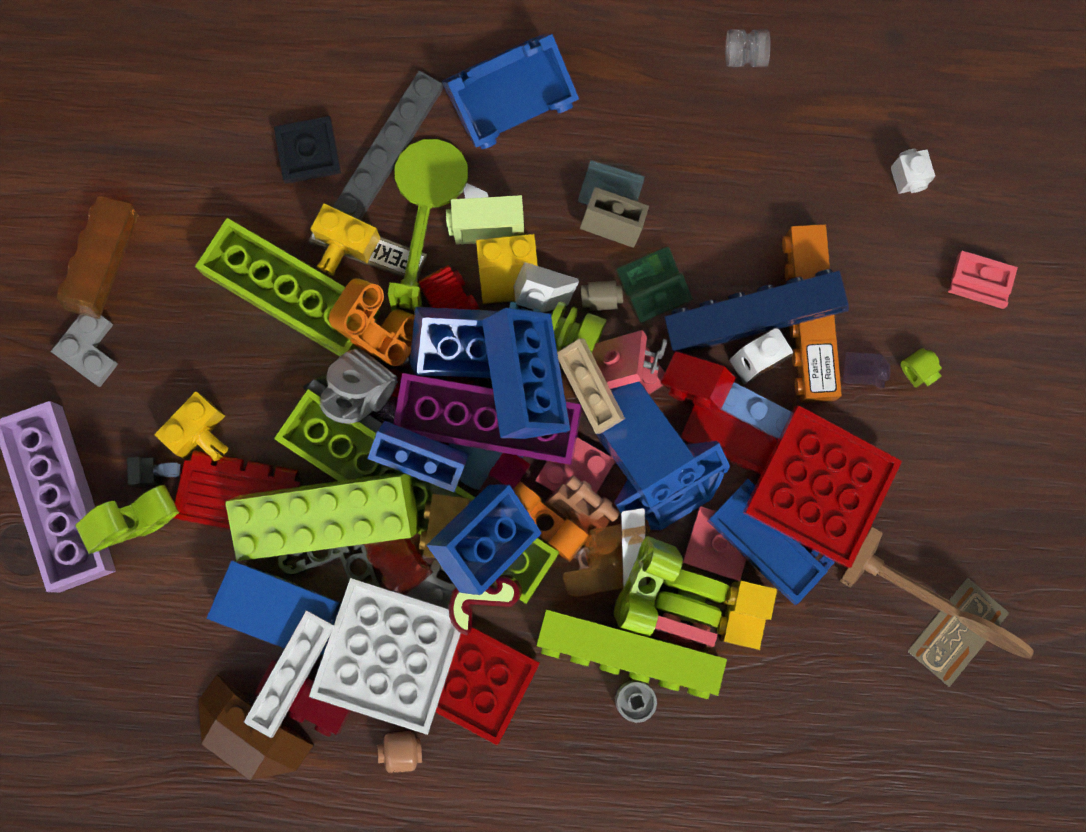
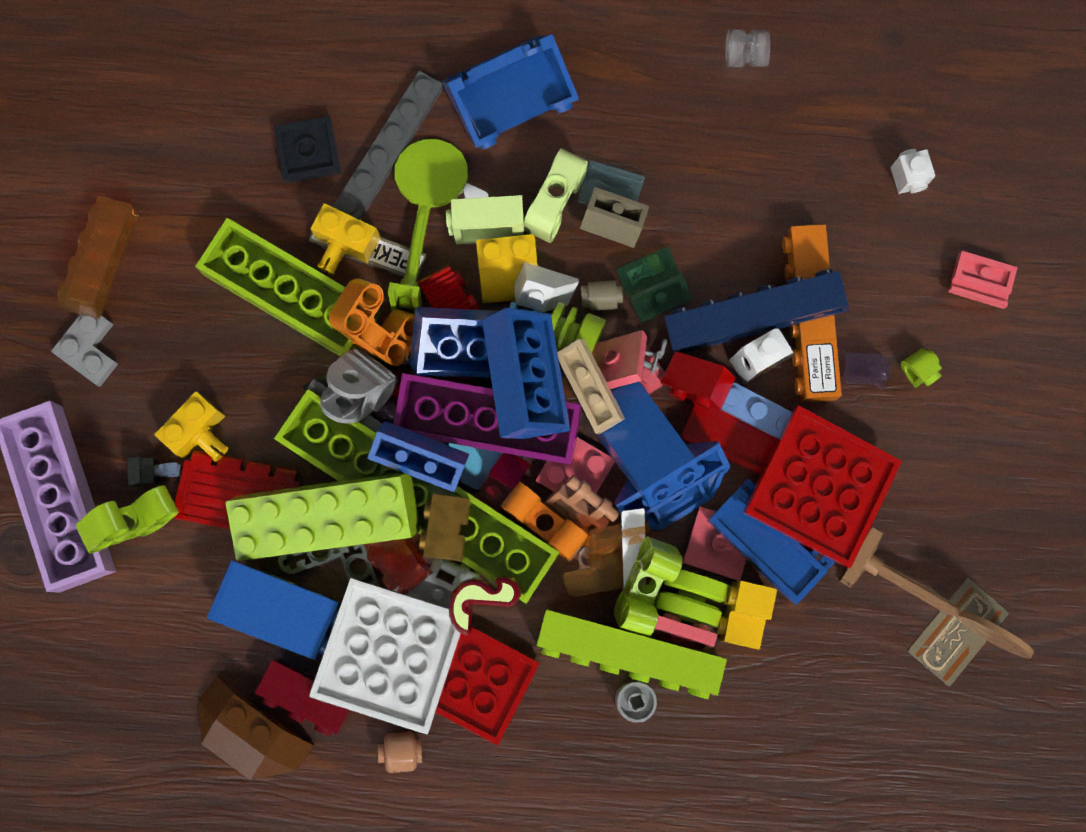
white plate [244,611,335,738] -> none
blue brick [427,485,542,595] -> none
none -> yellowish green beam [524,148,588,243]

